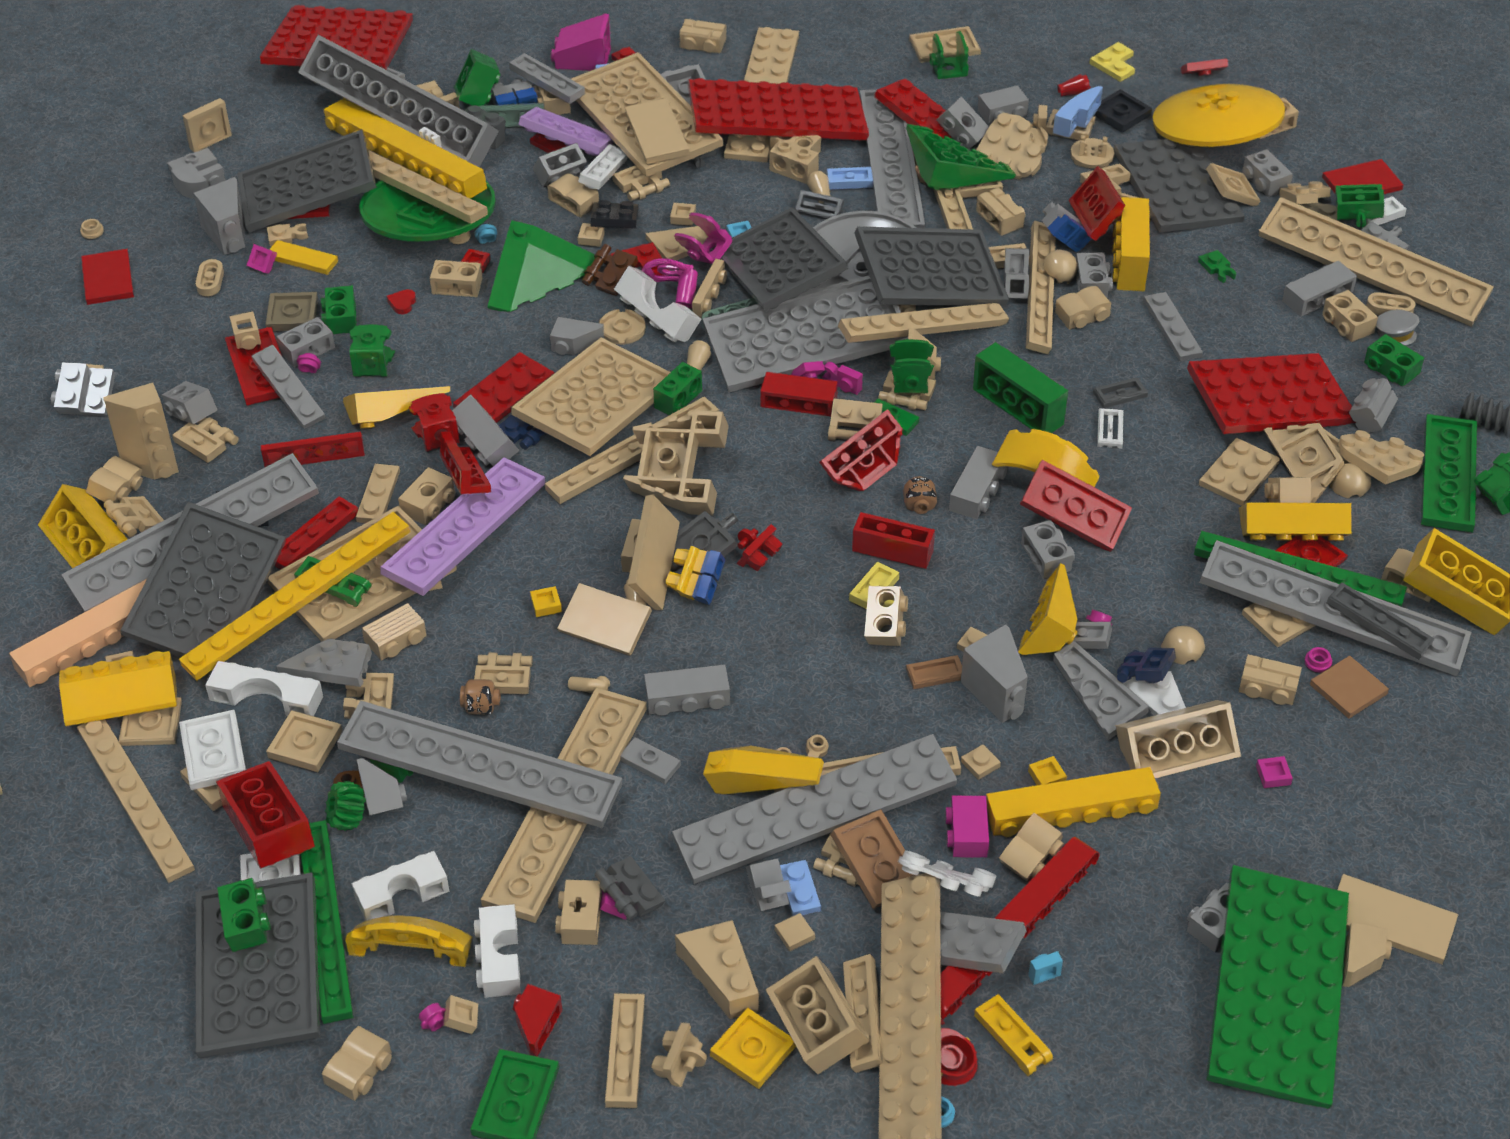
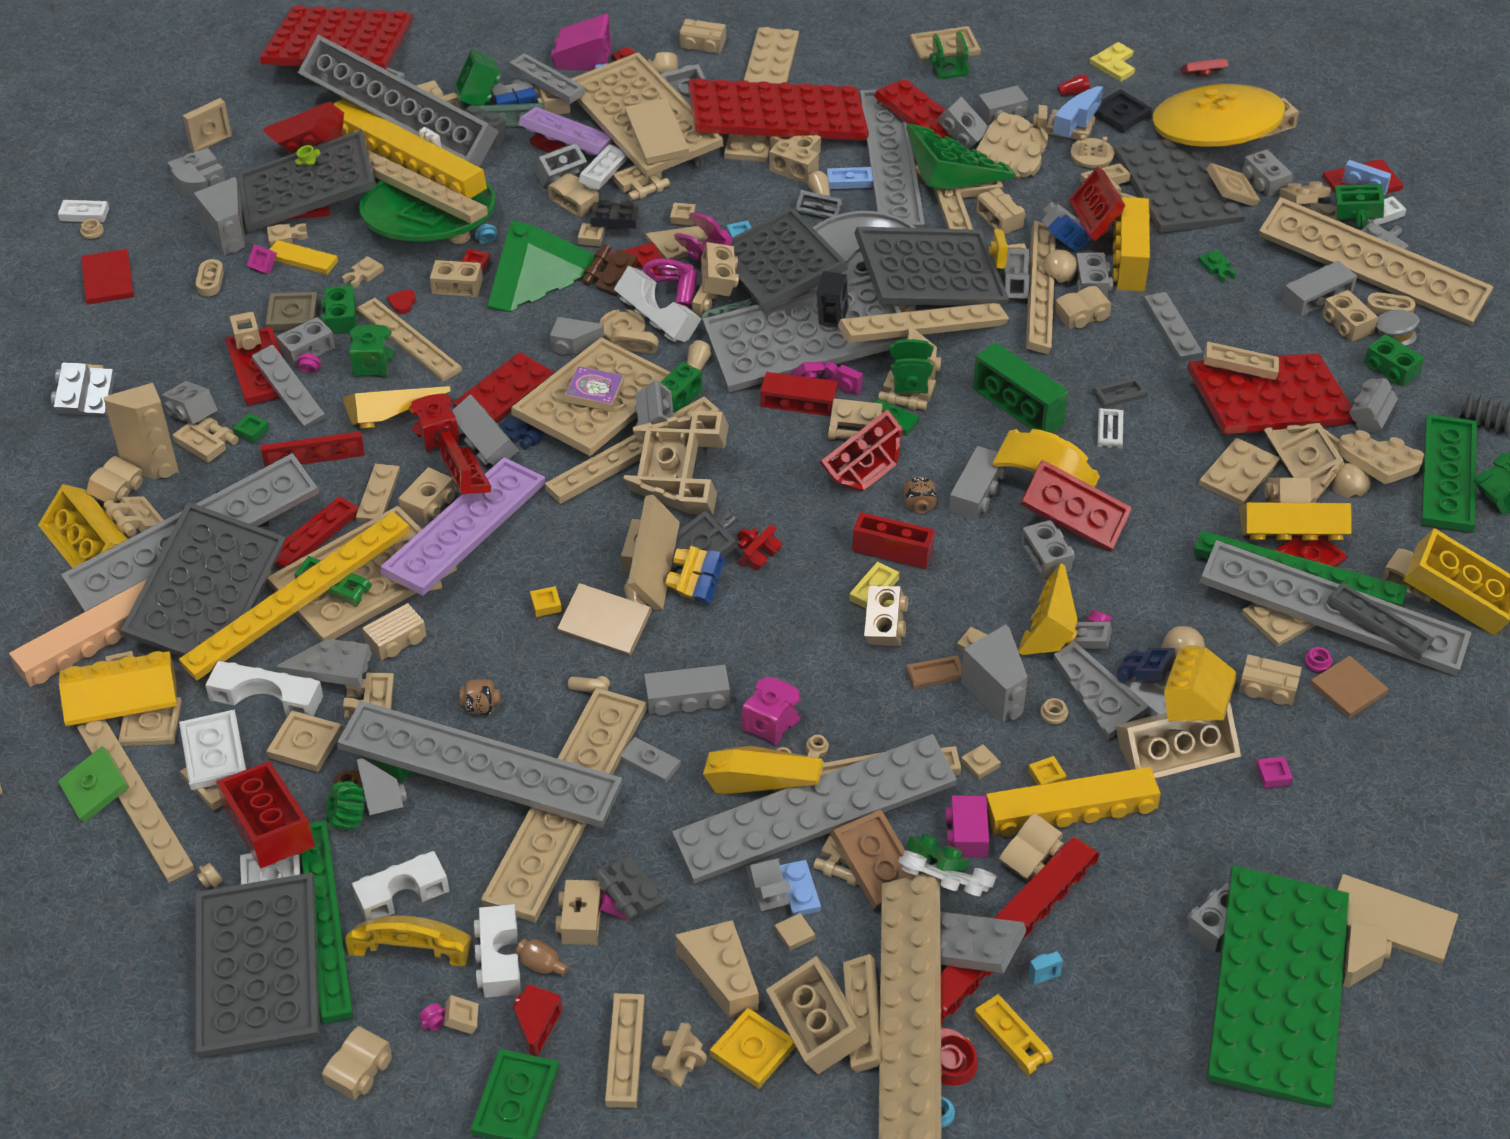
green brick [217,878,271,952] -> none
tan plate [474,652,533,694] -> none
none -> white plate [58,200,109,222]
none -> bright green plate [58,746,130,822]
none -> tan plate [197,862,224,889]
none -> green plate [233,413,270,443]
none -> red wedge [263,101,344,154]
none -> lime plate [295,145,320,166]
none -> tan plate [342,256,384,288]
none -> tan tile [356,298,462,382]
none -> medium nougat plant [515,939,569,977]
none -> tile [564,366,625,411]
none -> tan plate [610,328,659,353]
none -> light grey brick [635,380,674,426]
none -> tan hair [647,52,678,74]
none -> tan brick [701,242,739,296]
none -> dark pink piece [742,677,801,746]
none -> black brick [816,271,849,328]
none -> green wing [906,833,970,871]
none -> yellow plate [989,229,1008,269]
none -> tan plate [1040,698,1068,724]
none -> yellow slope [1164,645,1237,721]
none -> tan plate [1204,341,1279,380]
none -> light blue plate [1342,160,1391,196]

